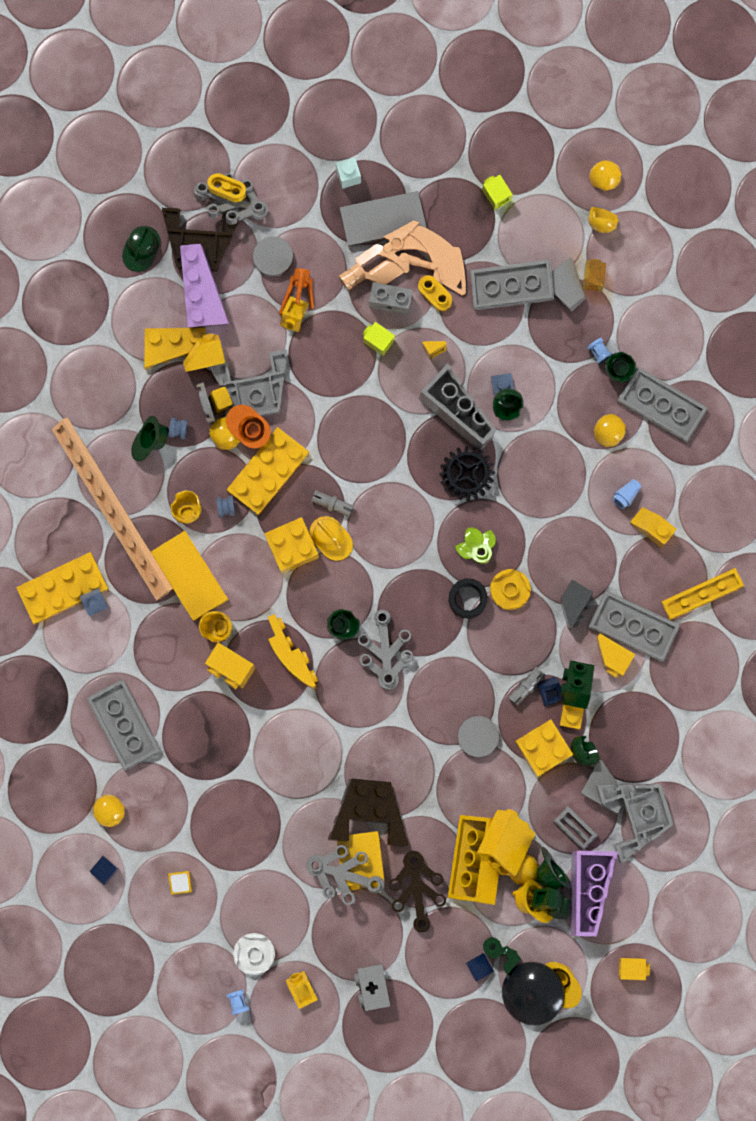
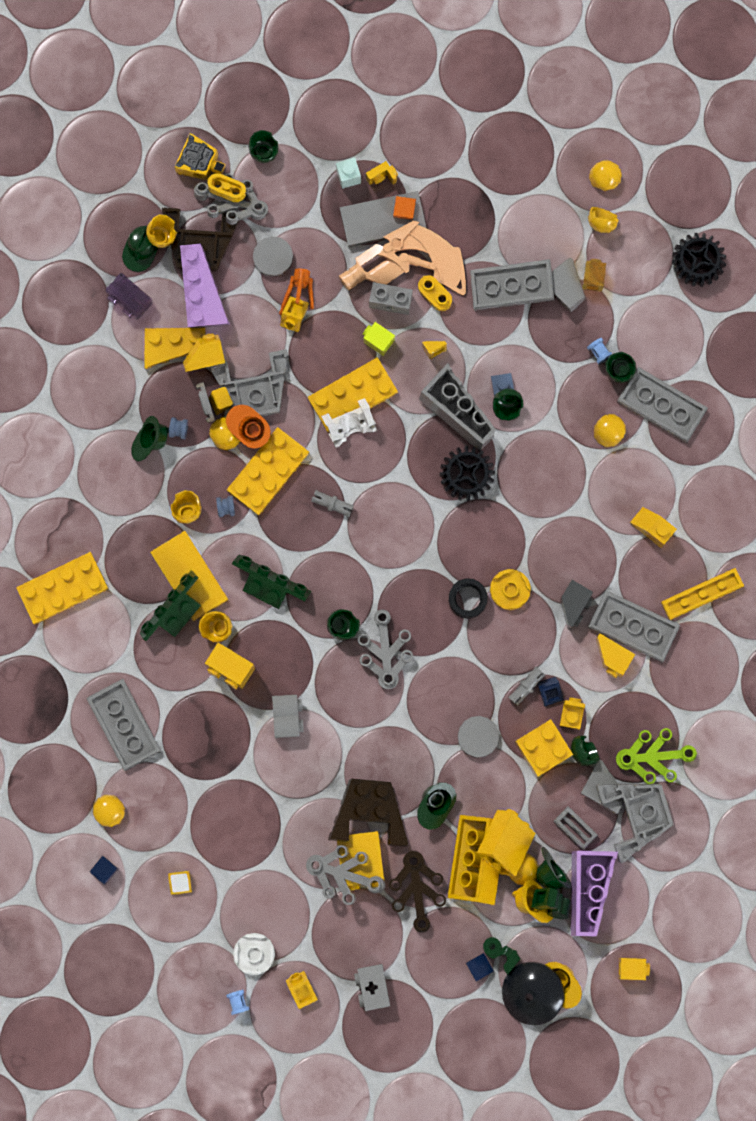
light nougat plate [52,417,173,601] -> none
sand blue plate [80,588,108,616] -> none
yellow brick [264,517,319,574] -> none
yellow slope [267,614,318,689] -> none
yellow piece [309,516,353,561] -> none
lime plate [455,527,496,564] -> none
neon yellow brick [482,175,513,210] -> none
dark green brick [560,660,595,709] -> none
light blue cone [612,479,641,509] -> none
none -> clear purple brick [105,273,153,320]
none -> dark green bracket [140,570,201,641]
none -> yellow hair [146,214,177,248]
none -> torso [175,133,226,180]
none -> dark green bracket [232,554,312,609]
none -> dark green hair [248,130,278,163]
none -> light grey brick [272,695,304,738]
none -> yellow plate [307,357,398,433]
none -> white piece [321,398,377,448]
none -> yellow bracket [366,161,398,185]
none -> orange tile [393,196,416,220]
none -> dark green piece [417,782,457,830]
none -> lime plant [616,728,697,784]
none -> black gear [672,233,726,287]

